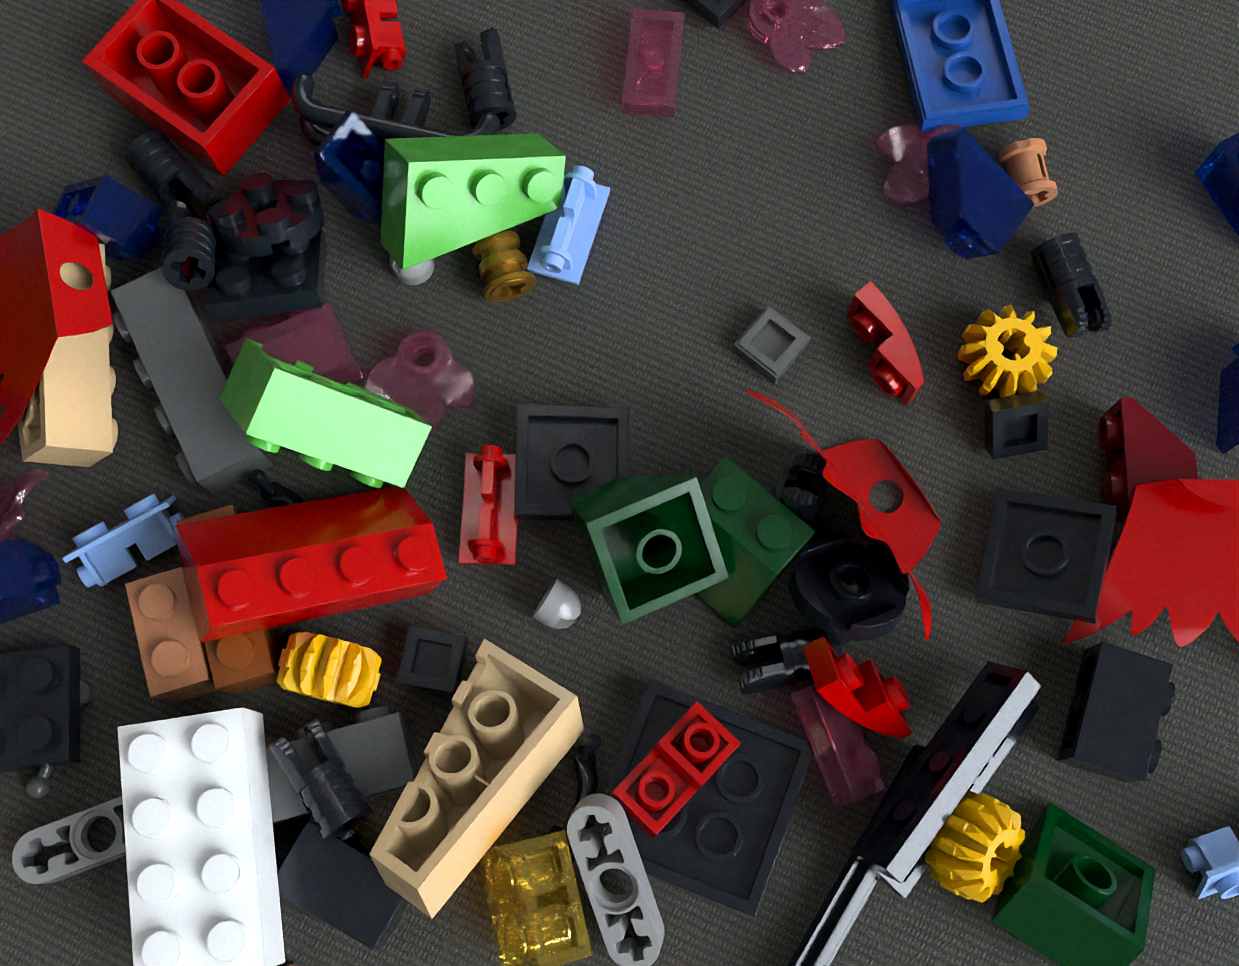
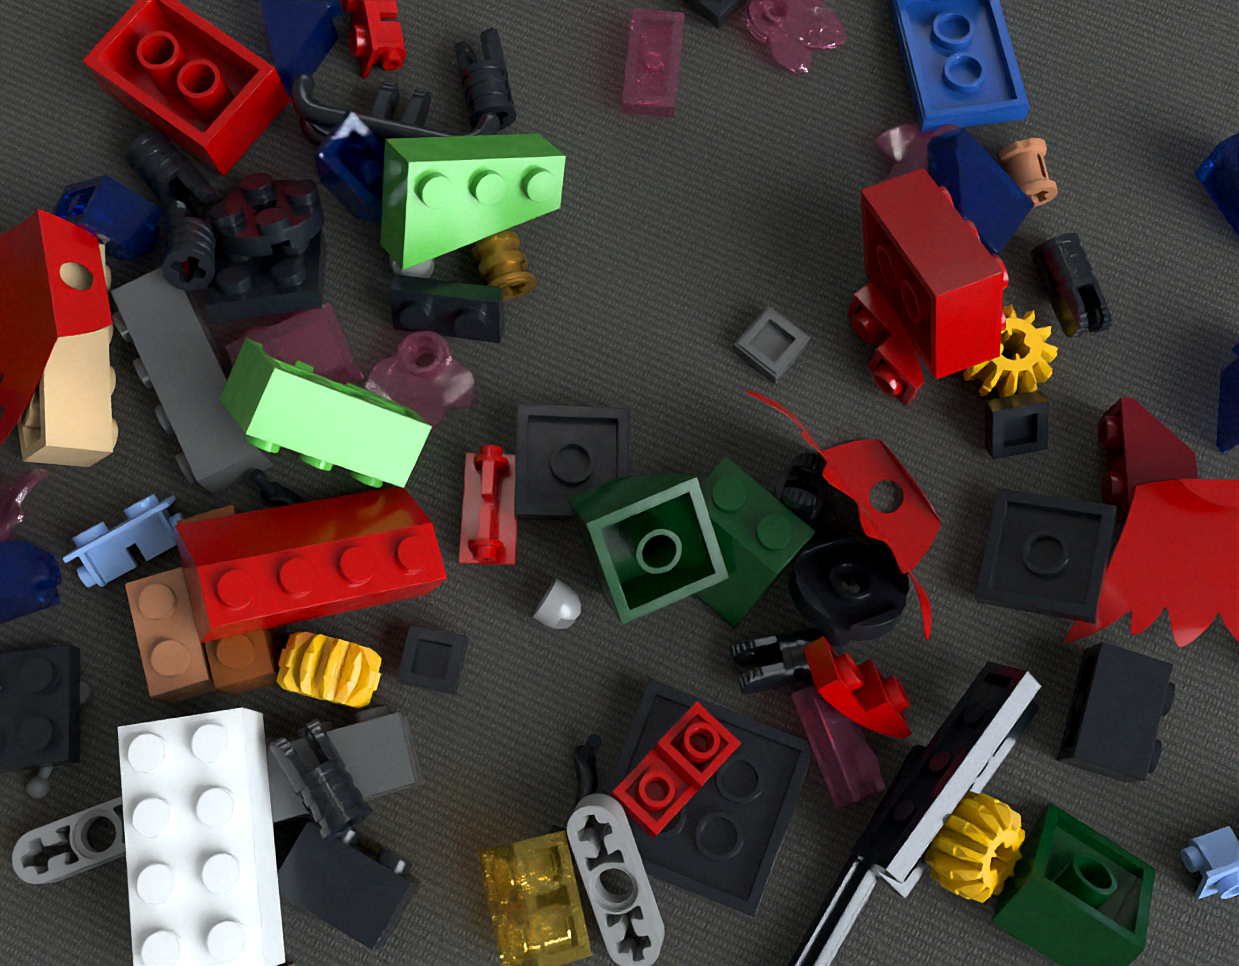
tan wedge [369,638,585,919] -> none
light blue hinge [527,166,610,285] -> none
none -> black plate [389,274,504,343]
none -> red brick [860,168,1008,379]

